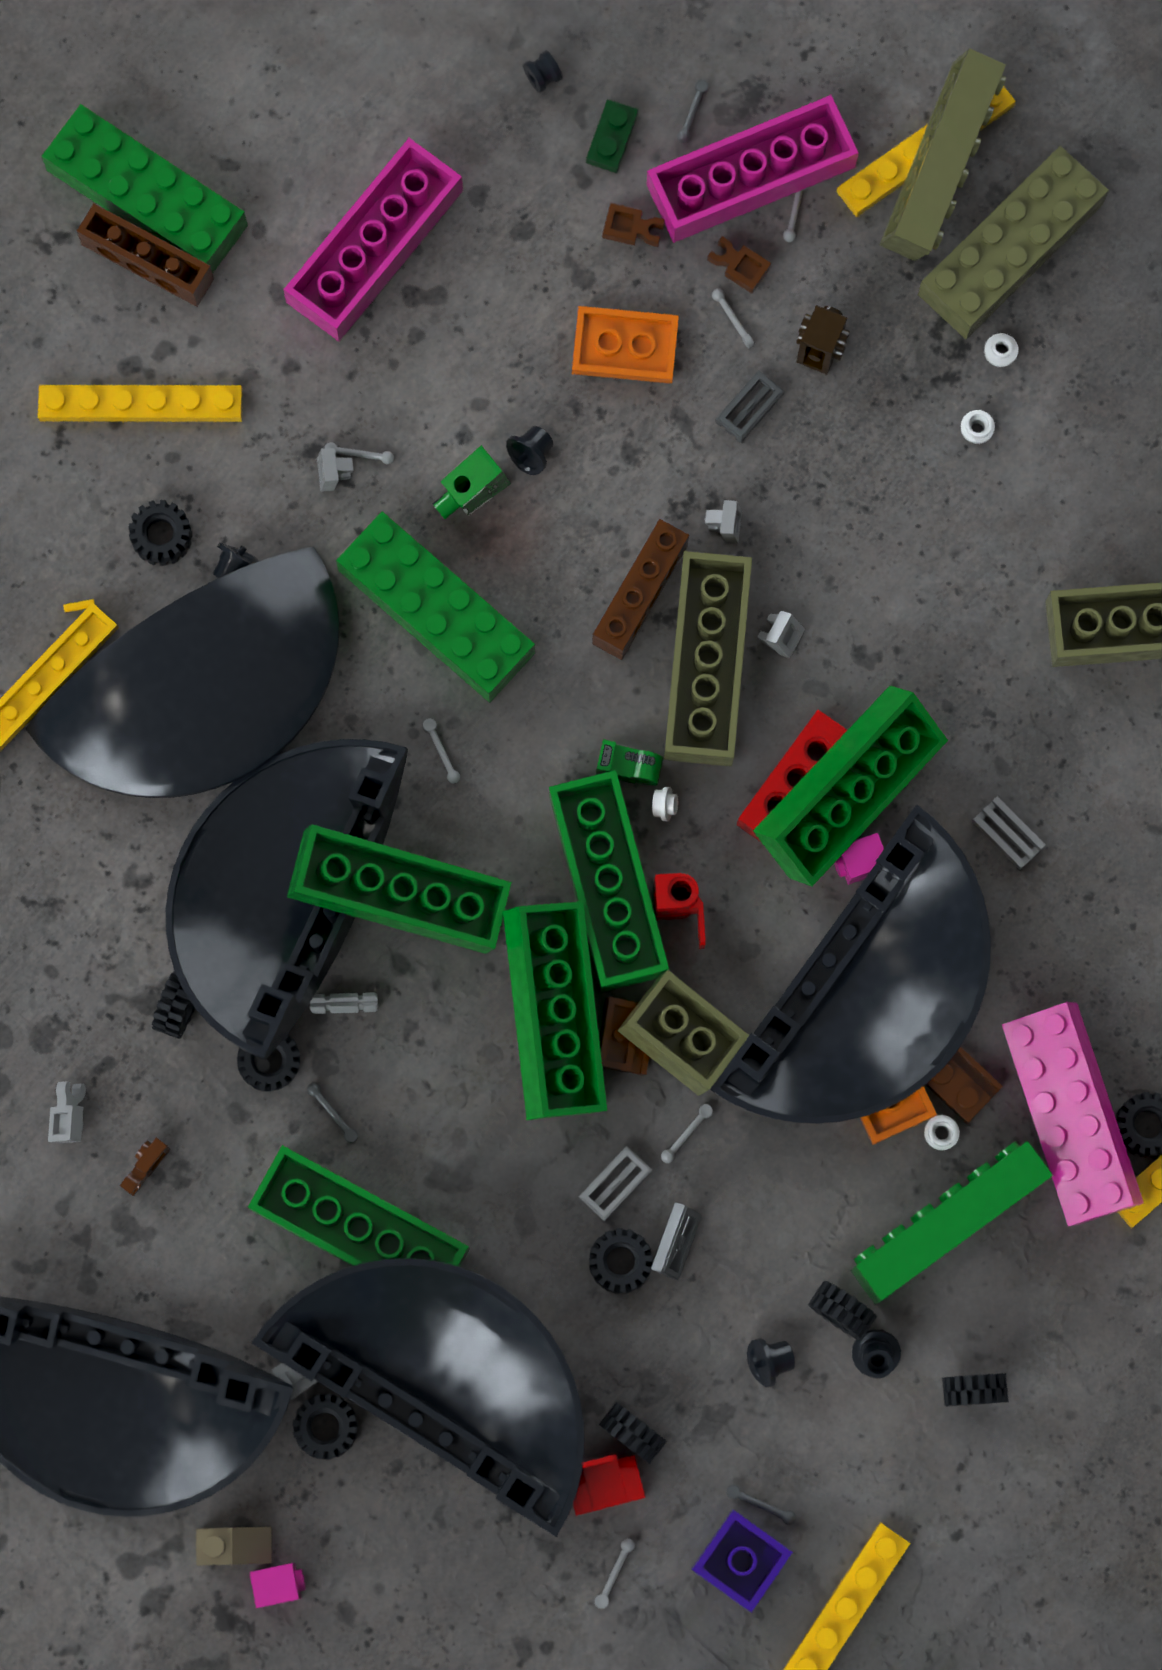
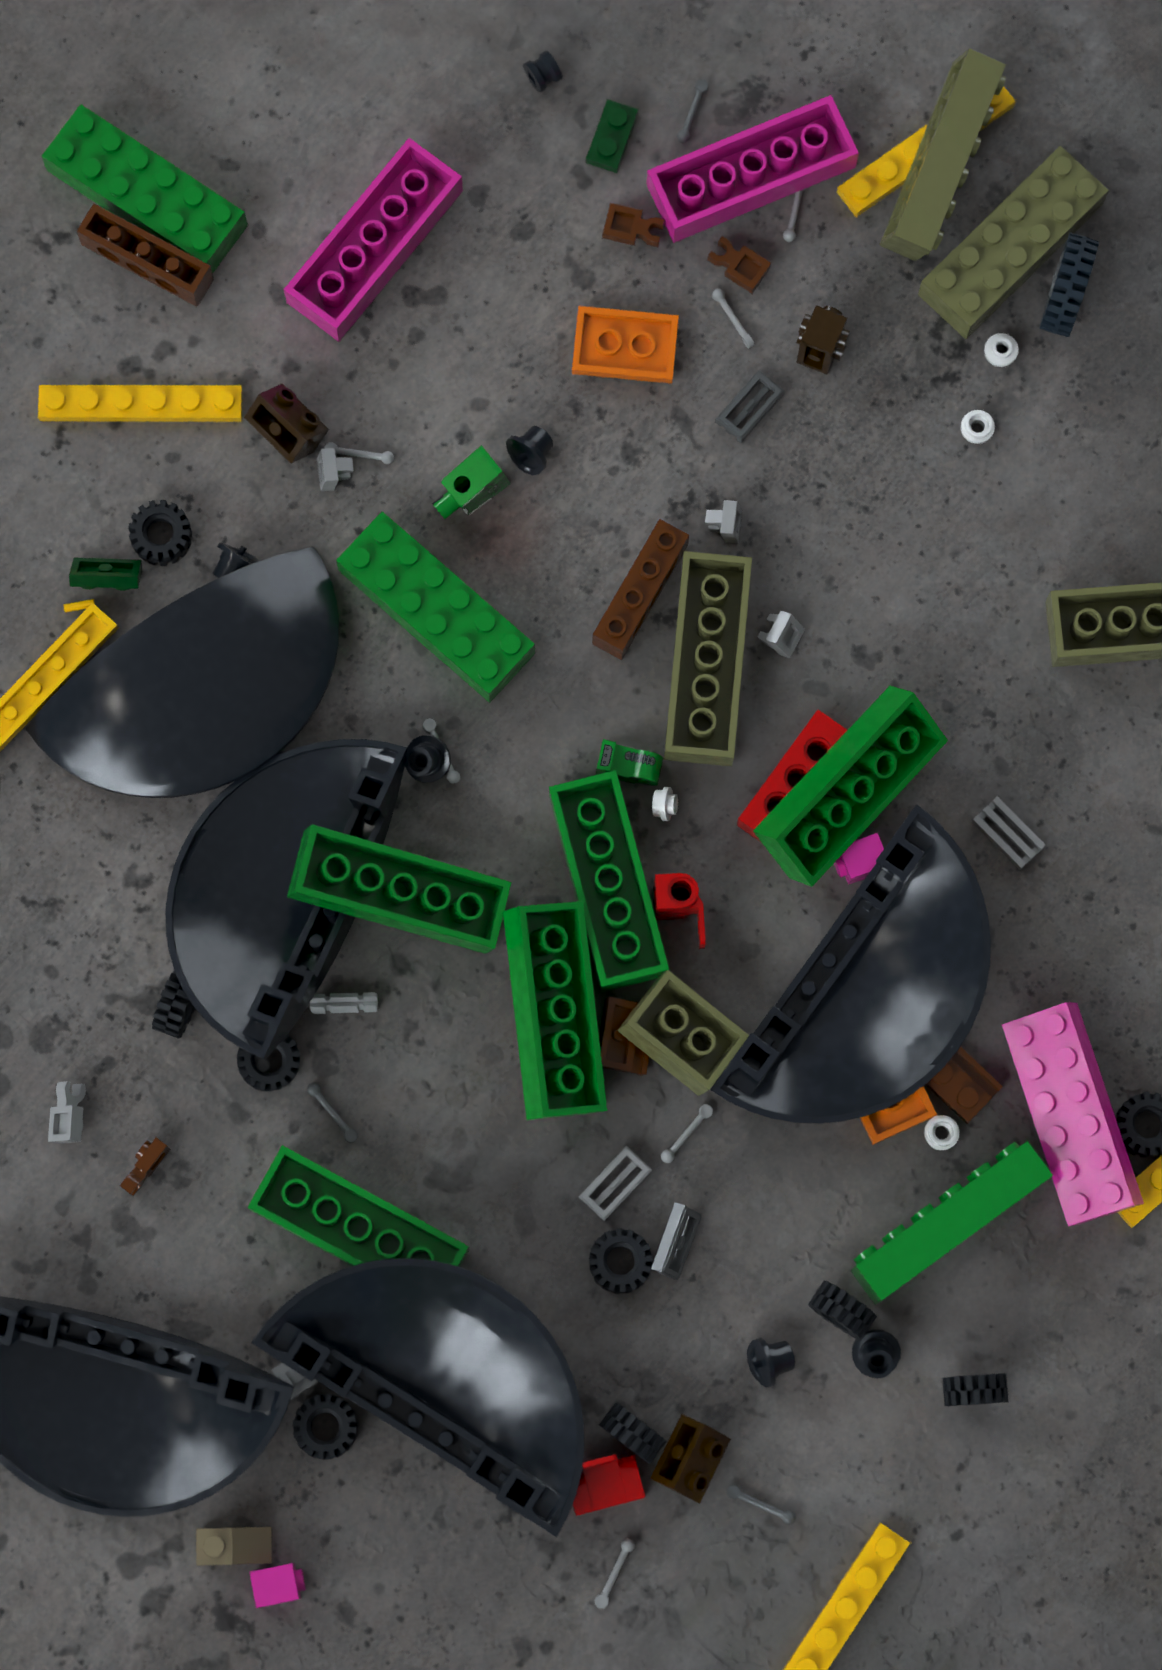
dark purple brick [691,1510,793,1613] -> none
none -> dark green plate [69,557,142,591]
none -> dark brown brick [244,384,329,464]
none -> black piece [405,735,451,783]
none -> dark brown brick [650,1414,731,1504]
none -> black wheel [1039,233,1099,337]

